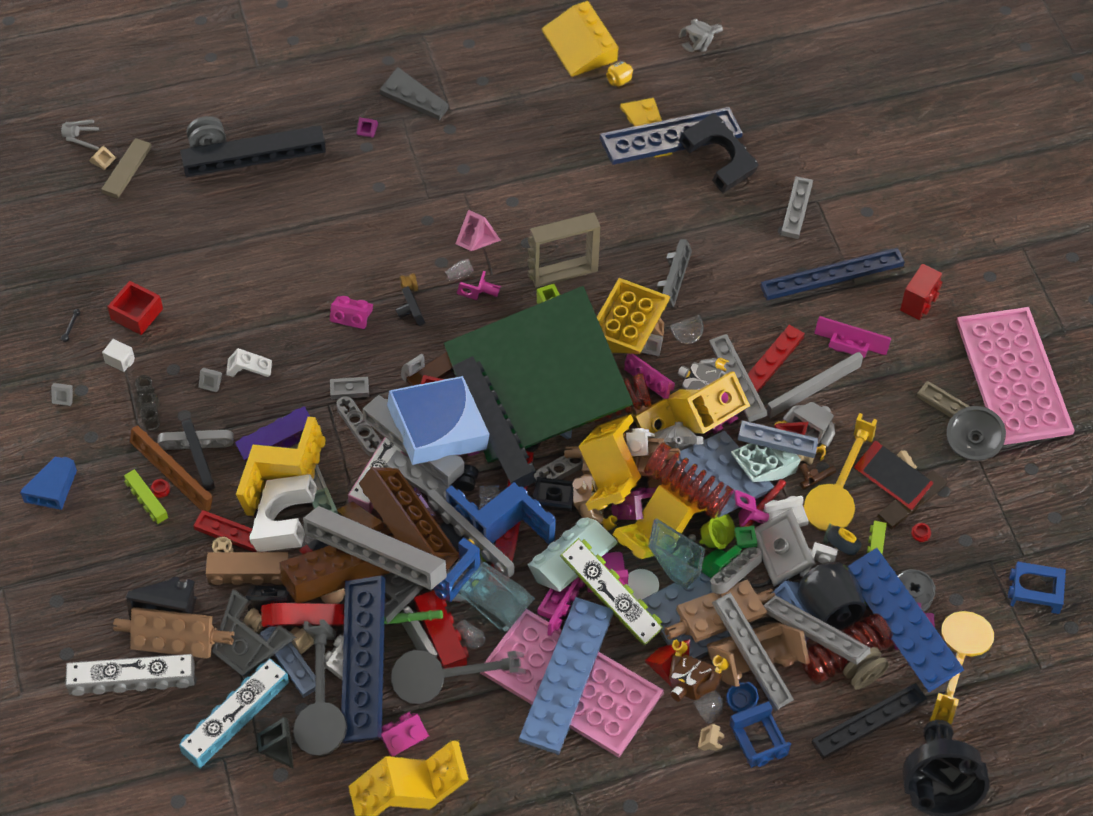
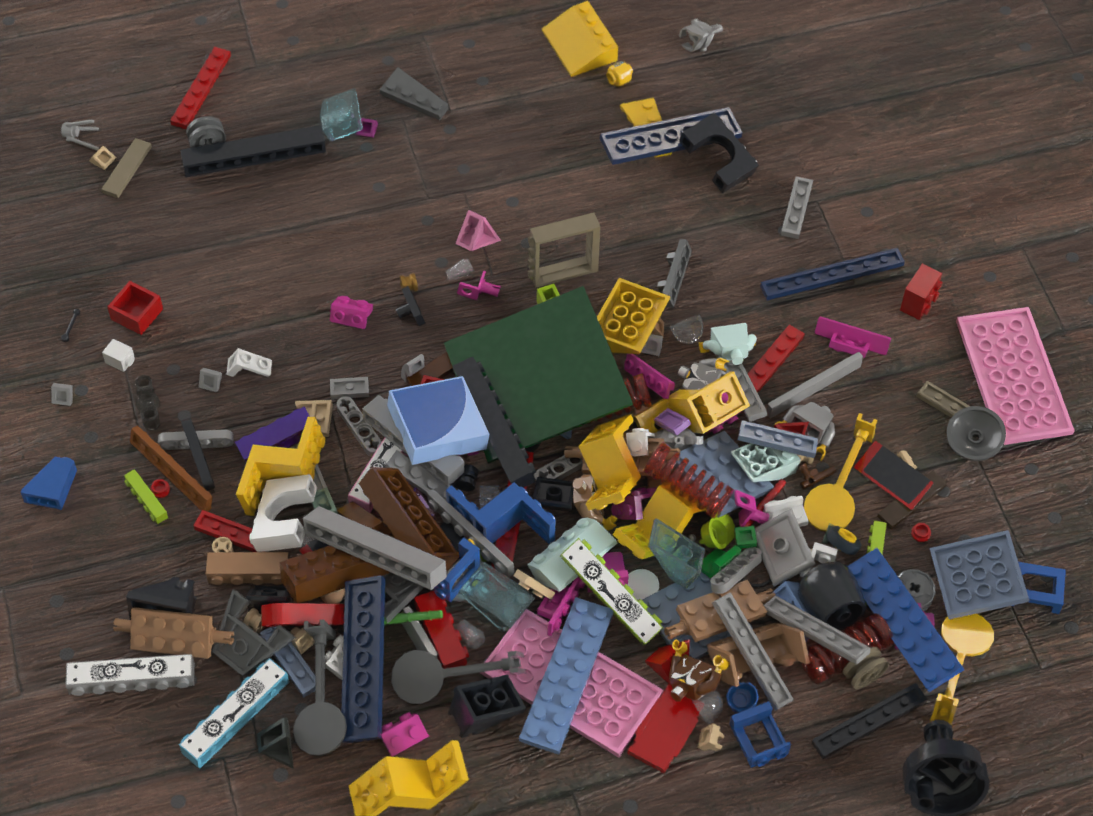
none -> red plate [170,47,231,129]
none -> tan wing [295,400,333,437]
none -> clear light blue slope [320,88,363,141]
none -> black piece [448,675,526,738]
none -> tan wing [514,569,555,599]
none -> red piece [627,684,705,773]
none -> medium lavender tile [654,408,691,435]
none -> light aqua torso [699,323,757,365]
none -> sand blue plate [930,530,1029,620]

